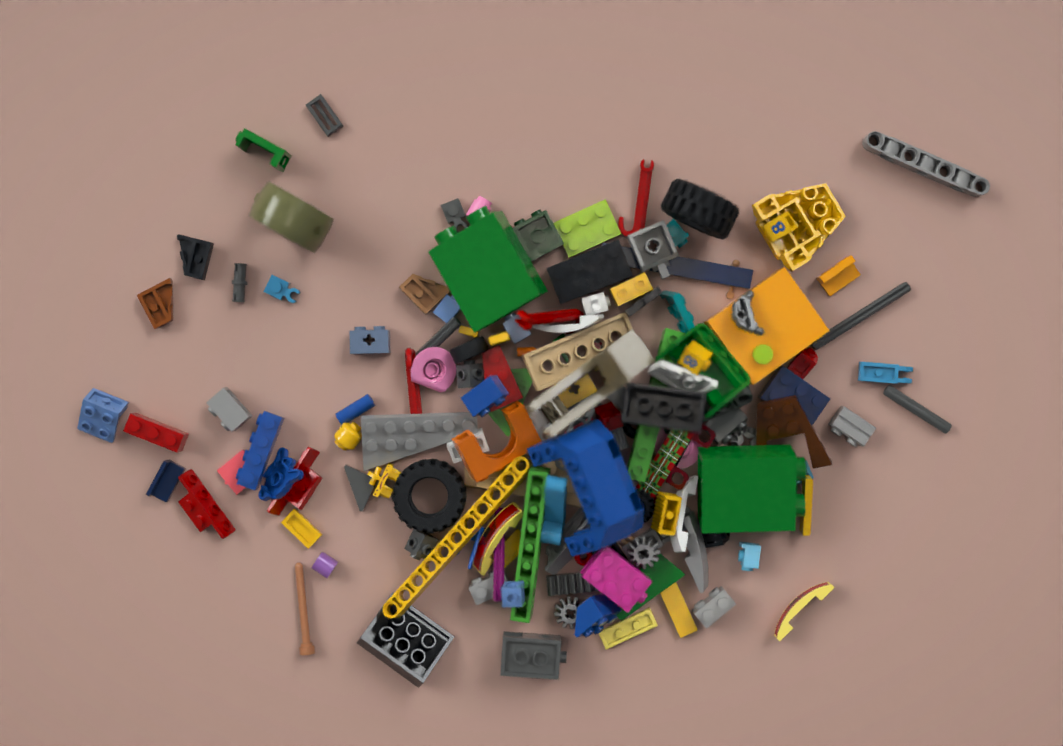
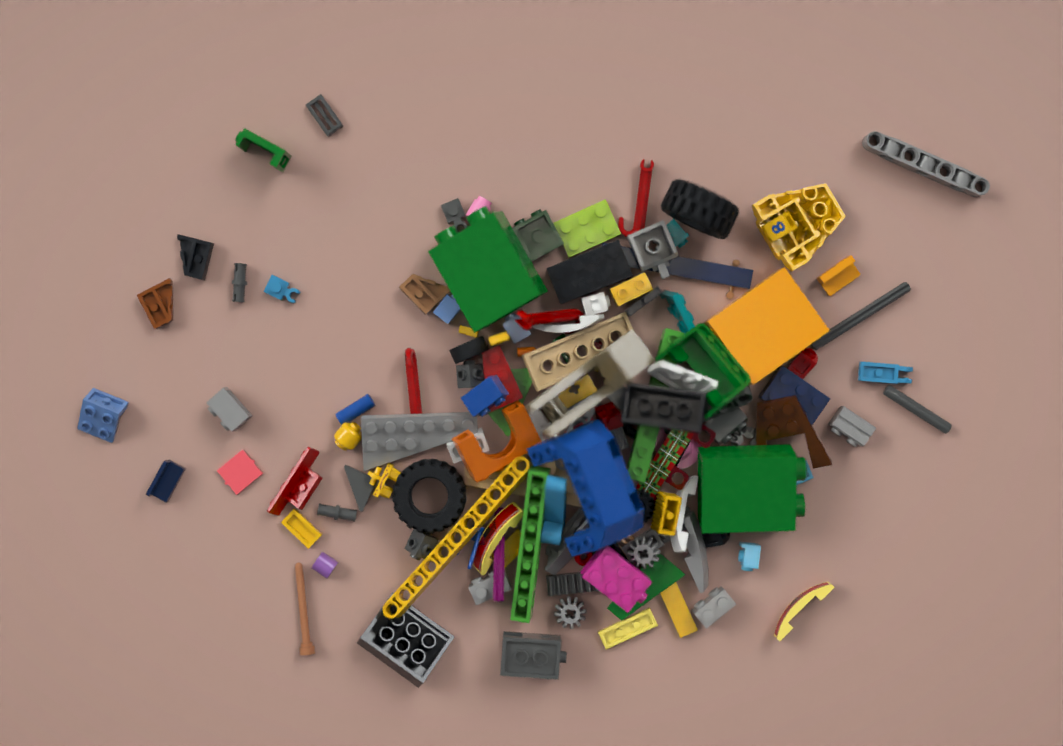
red brick [123,413,189,453] -> none
red bracket [178,469,236,539] -> none
blue brick [235,411,285,490] -> none
olive cylinder [249,181,334,253] -> none
blue tile [258,447,303,501] -> none
sand blue brick [349,326,390,354] -> none
bright pink hat [411,347,456,392] -> none
dark grey axle [416,317,461,355] -> none
medium blue brick [501,581,525,607] -> none
blue slope [575,593,622,638] -> none
yellow brick [677,340,713,375] -> none
dark grey piece [731,290,764,336] -> none
lime tile [753,345,773,364] -> none
yellow tile [800,475,813,536] -> none
none -> dark grey pin [317,503,357,522]

